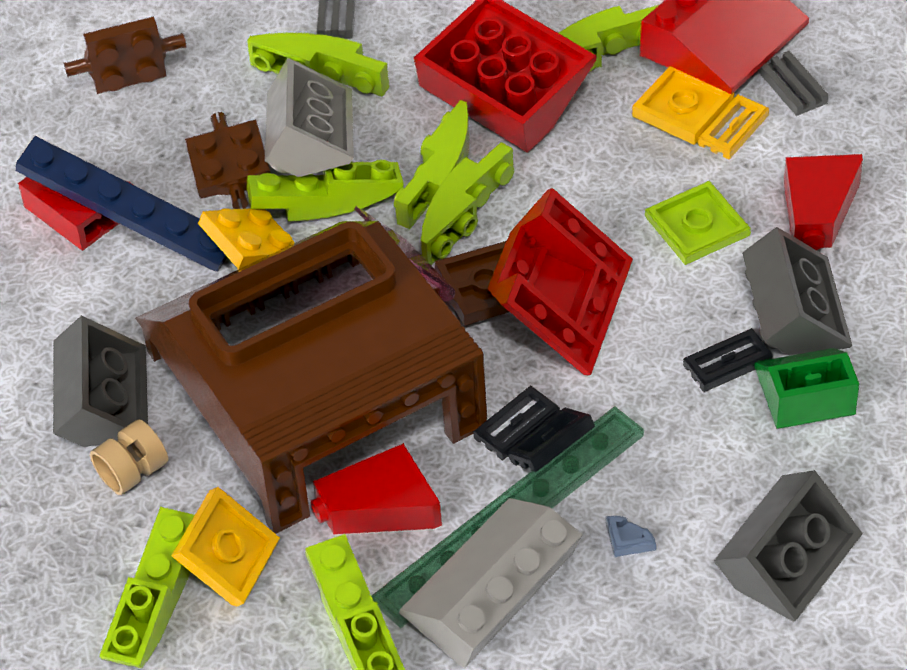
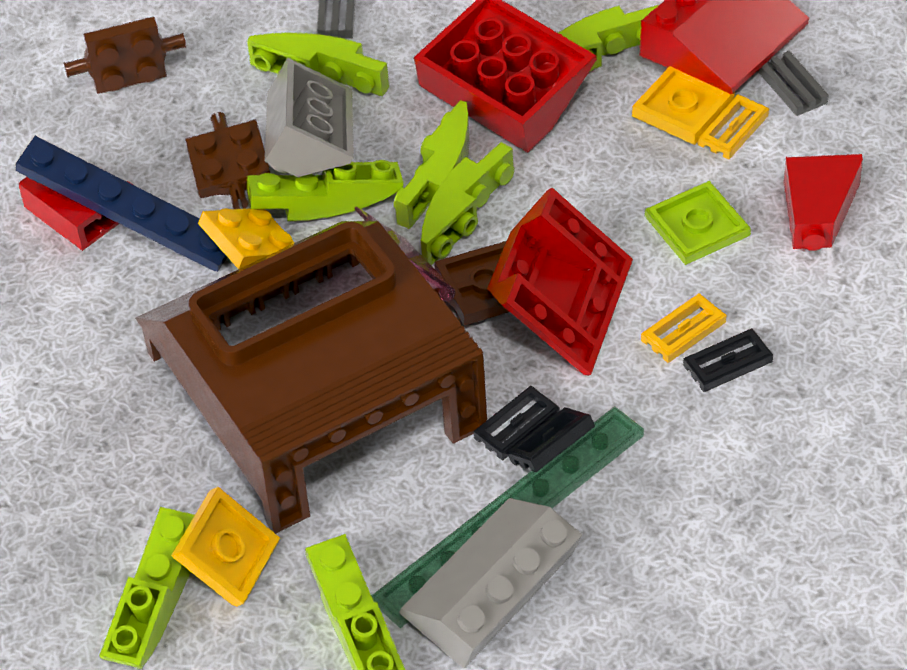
dark grey slope [53,315,148,447] -> none
tan wheel [90,419,168,495] -> none
red slope [310,443,442,534] -> none
sand blue tile [606,516,656,557] -> none
dark grey slope [714,470,863,621] -> none
dark grey slope [742,227,853,355] -> none
green slope [755,348,860,429] -> none
none -> yellow tile [641,293,726,363]

